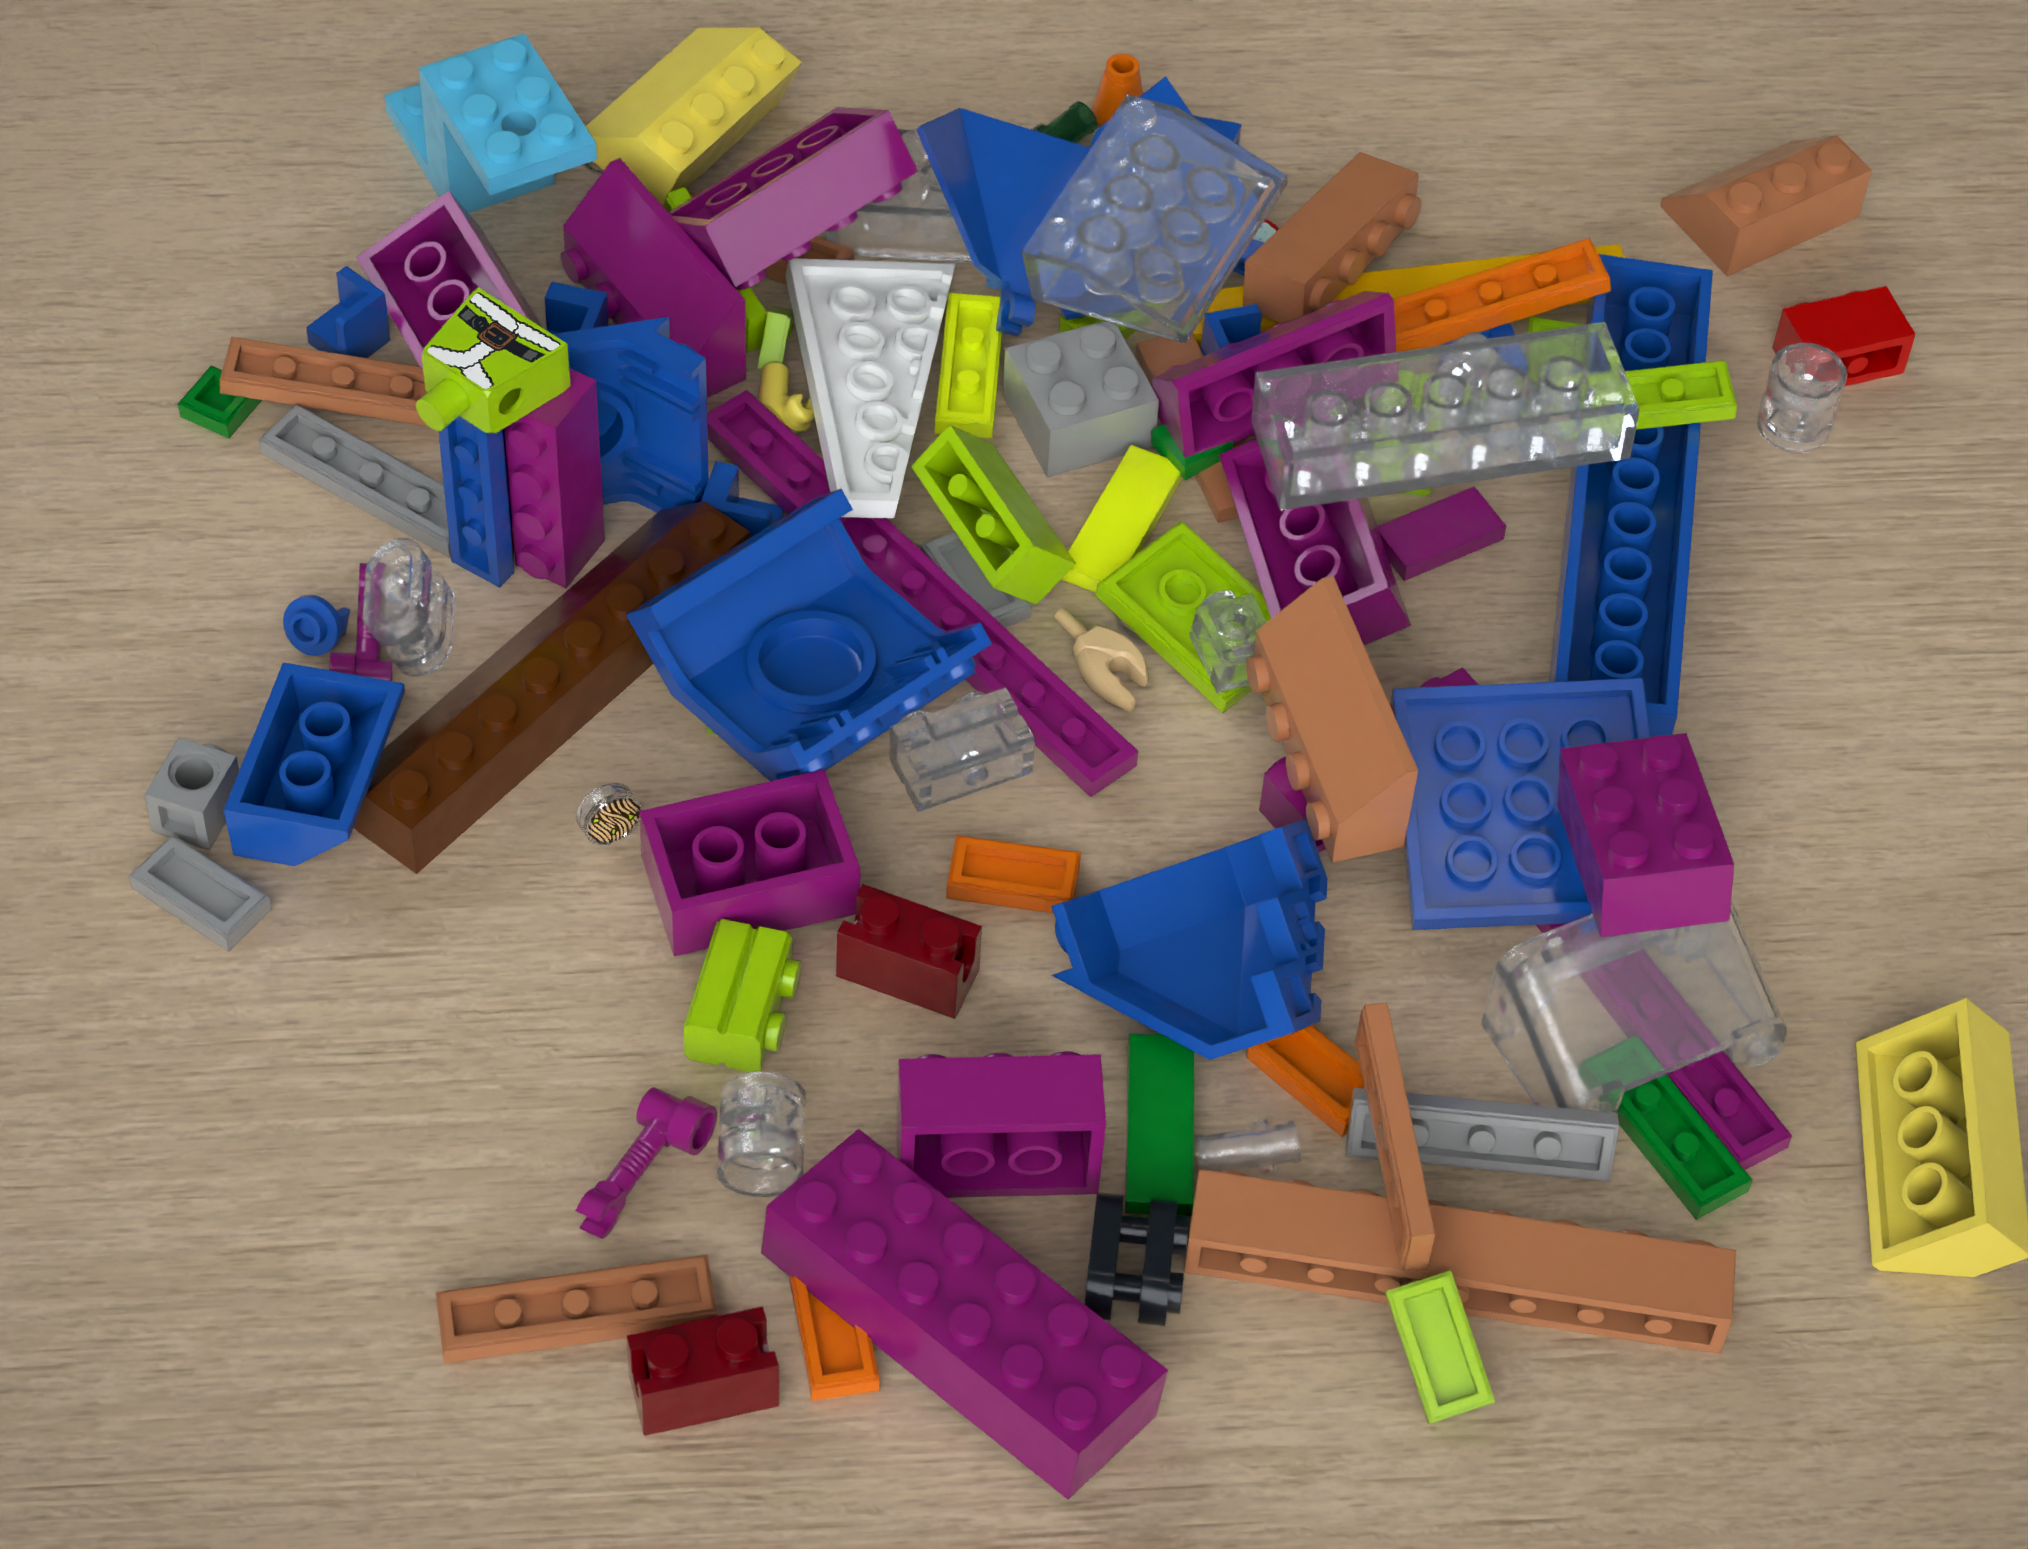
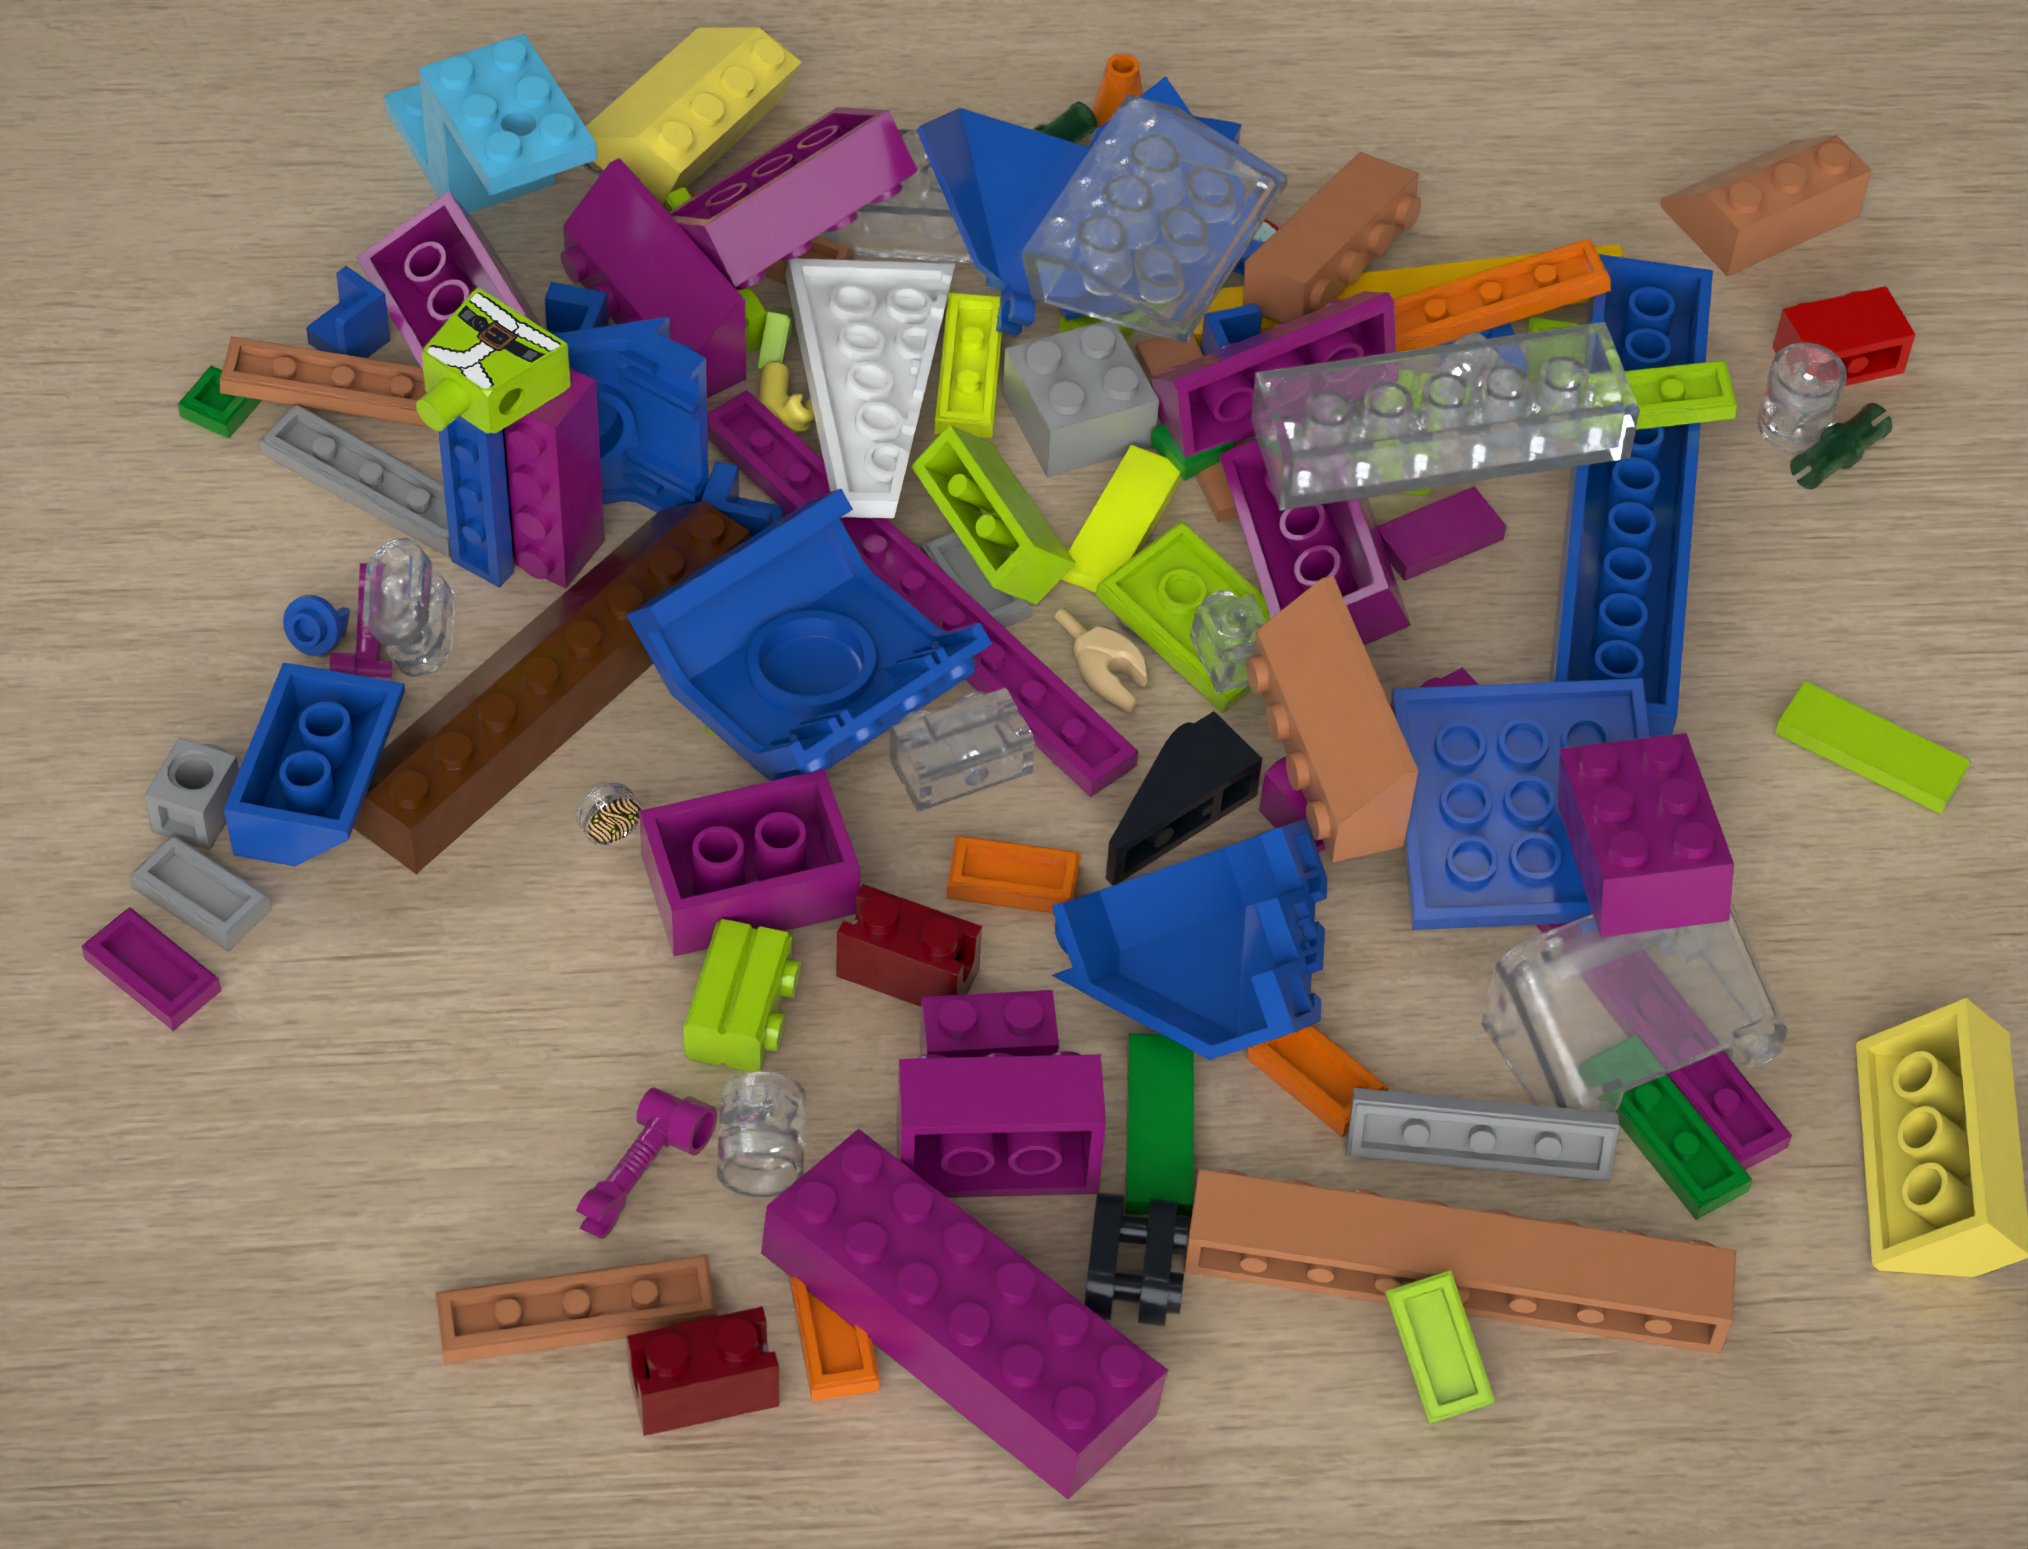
clear pin [1195,1119,1300,1174] -> none
nougat tile [1355,1003,1436,1271] -> none
none -> magenta tile [81,907,221,1031]
none -> magenta brick [920,990,1059,1058]
none -> black slope [1105,711,1263,886]
none -> lime tile [1775,681,1971,815]
none -> clear green pin [1790,403,1892,489]

